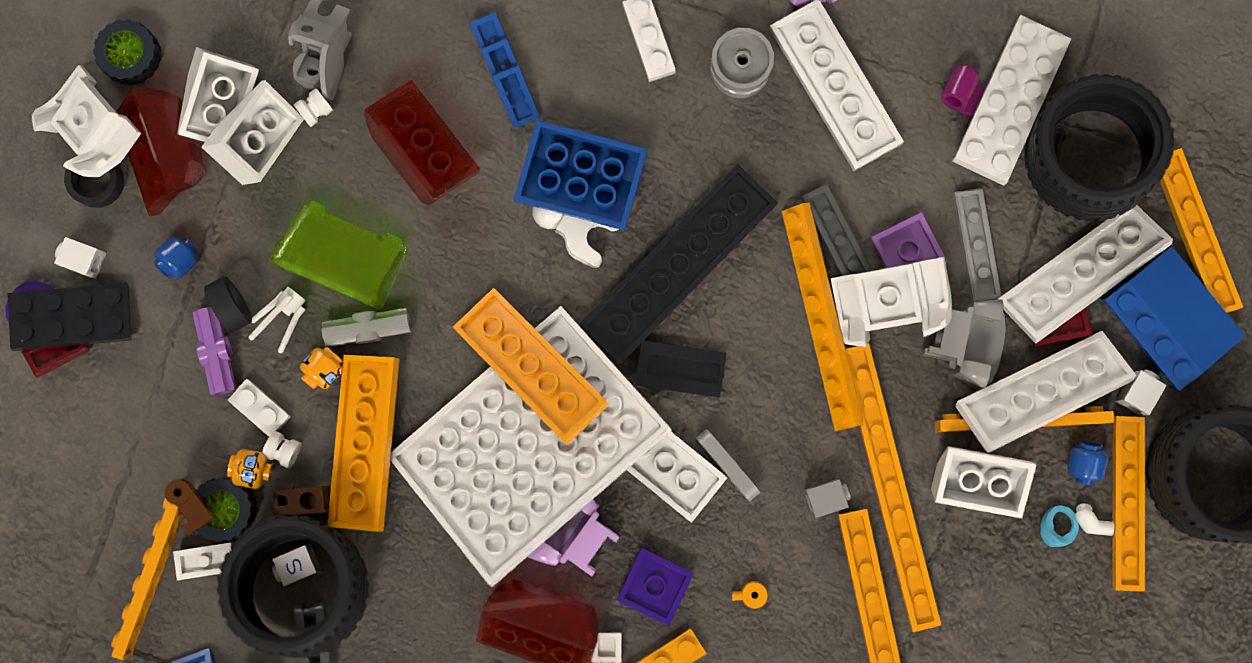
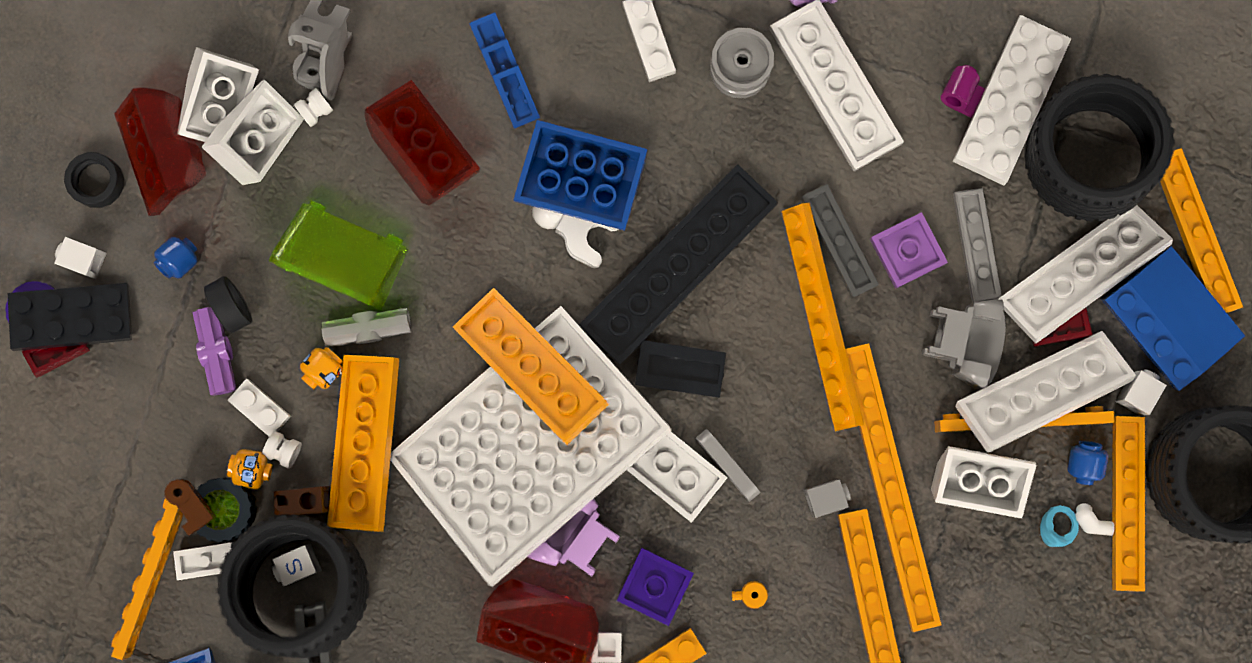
white piece [32,65,141,177] -> none
black wheel [93,19,162,85] -> none
white plant [249,286,306,353] -> none
white piece [831,257,952,347] -> none

